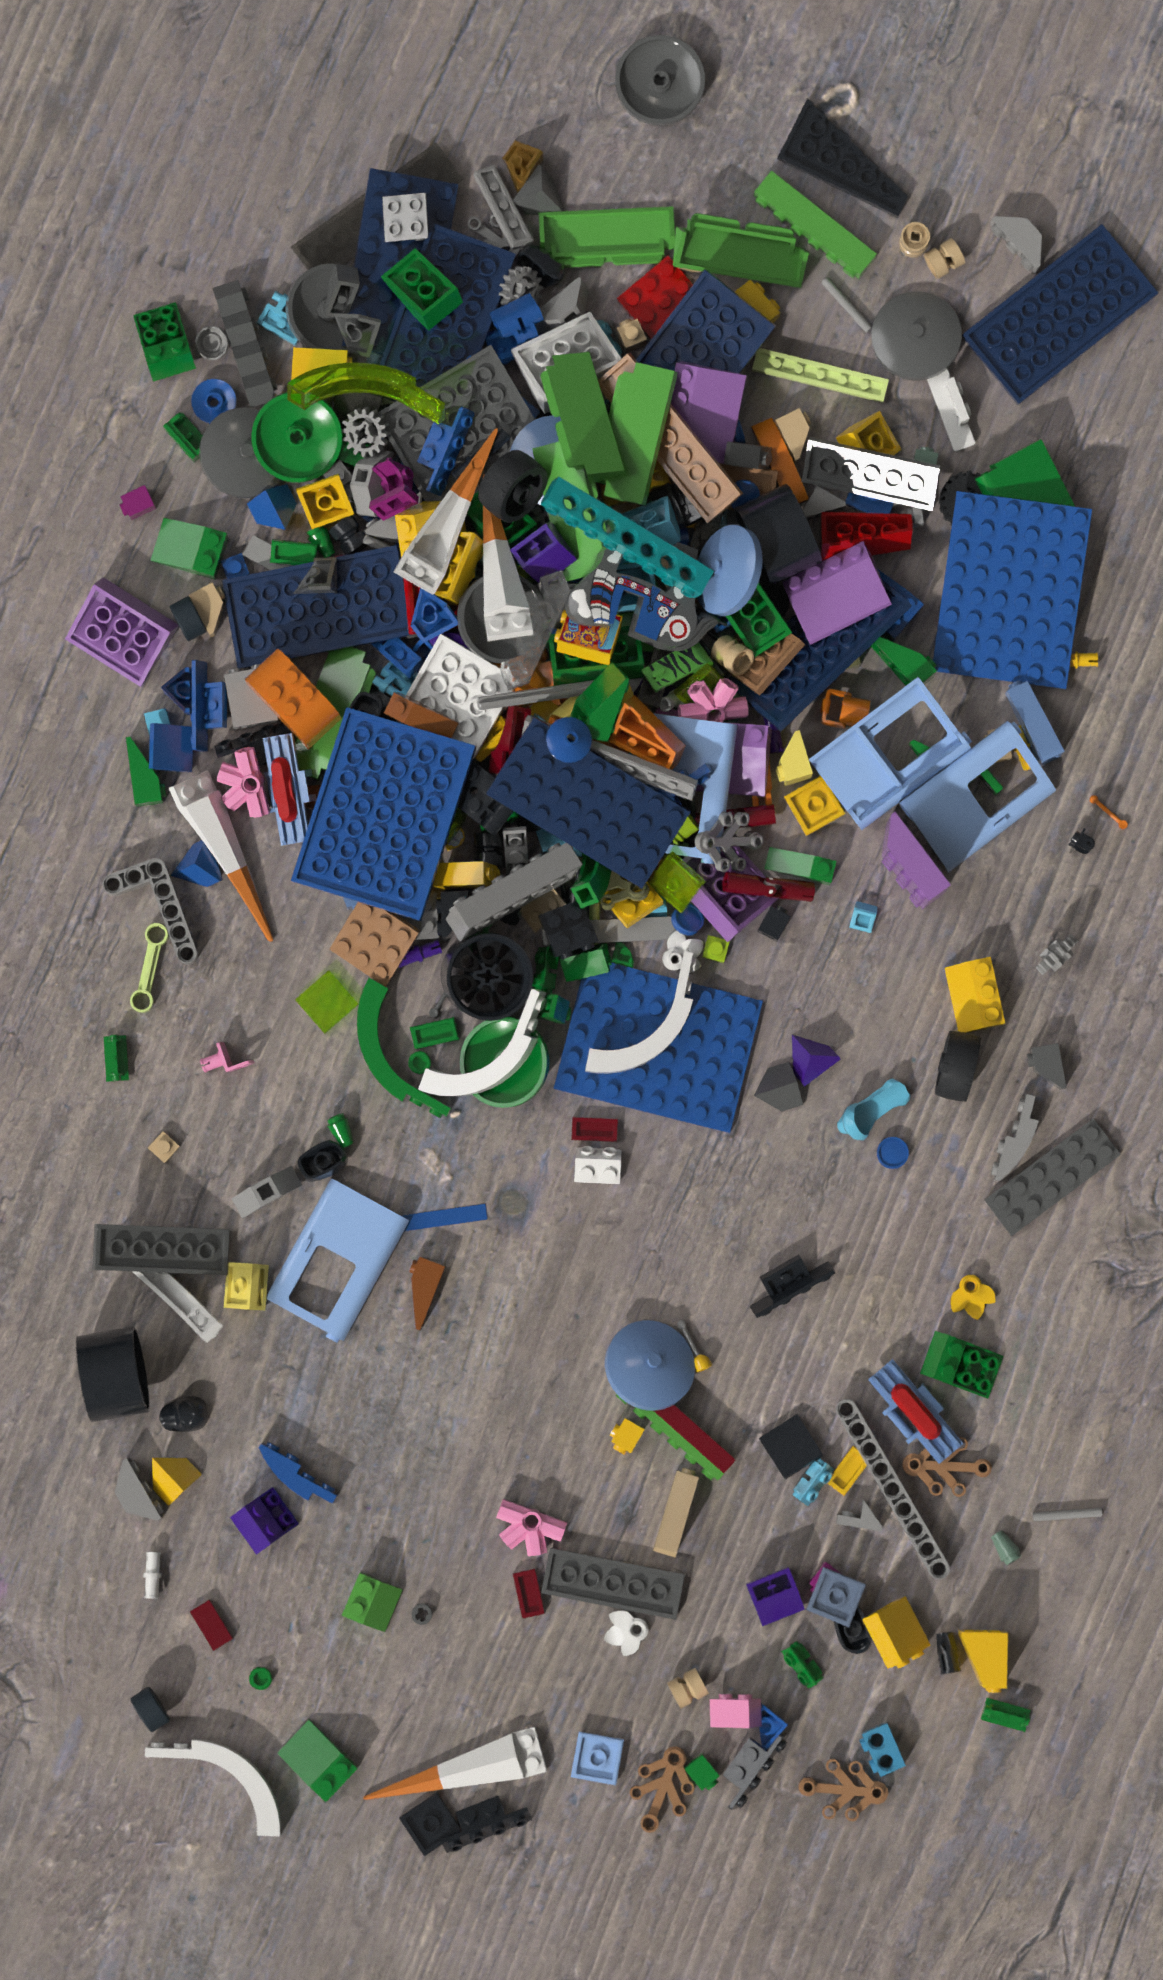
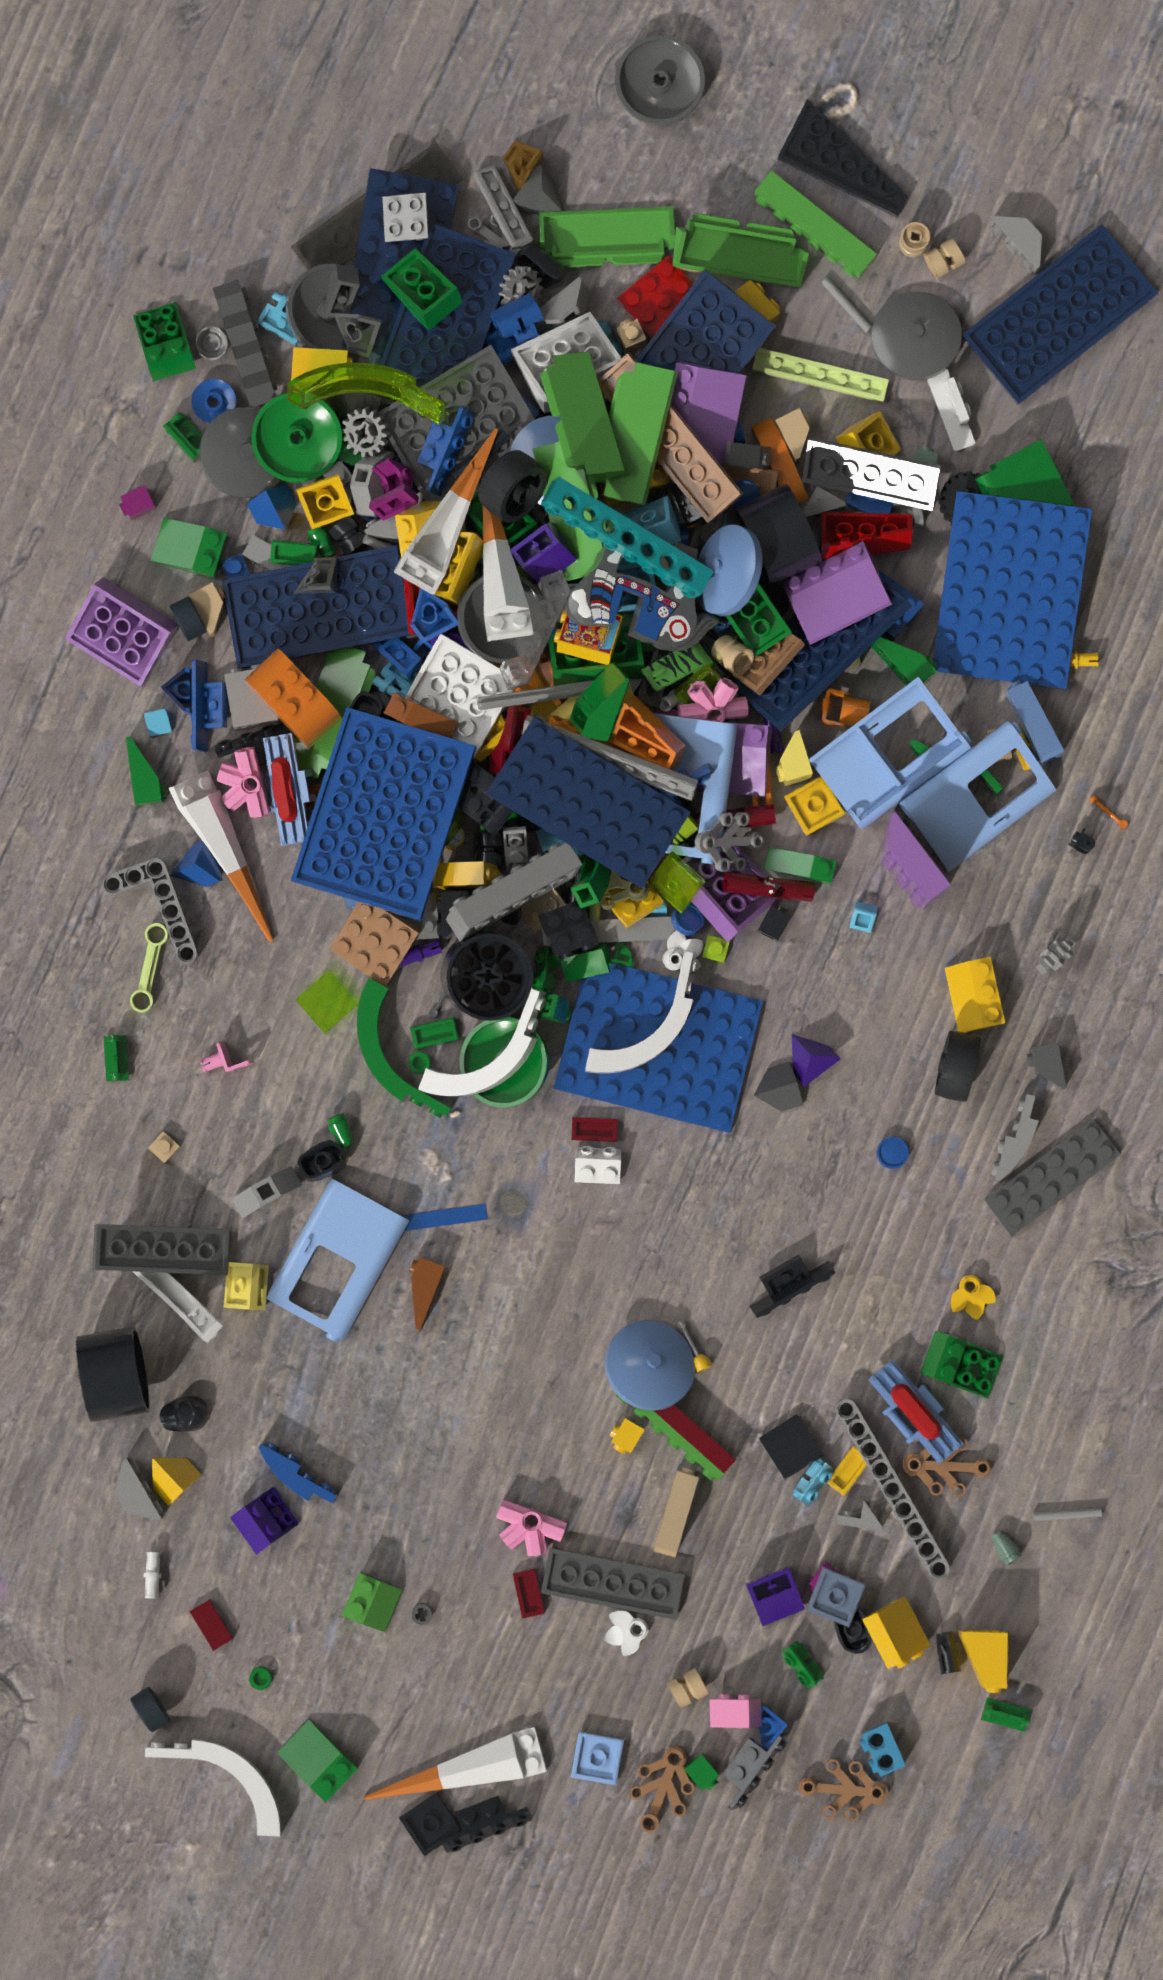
blue tile [149,723,193,773] -> none
blue dish [546,717,592,763] -> none
medium azure hair [837,1079,911,1141] -> none

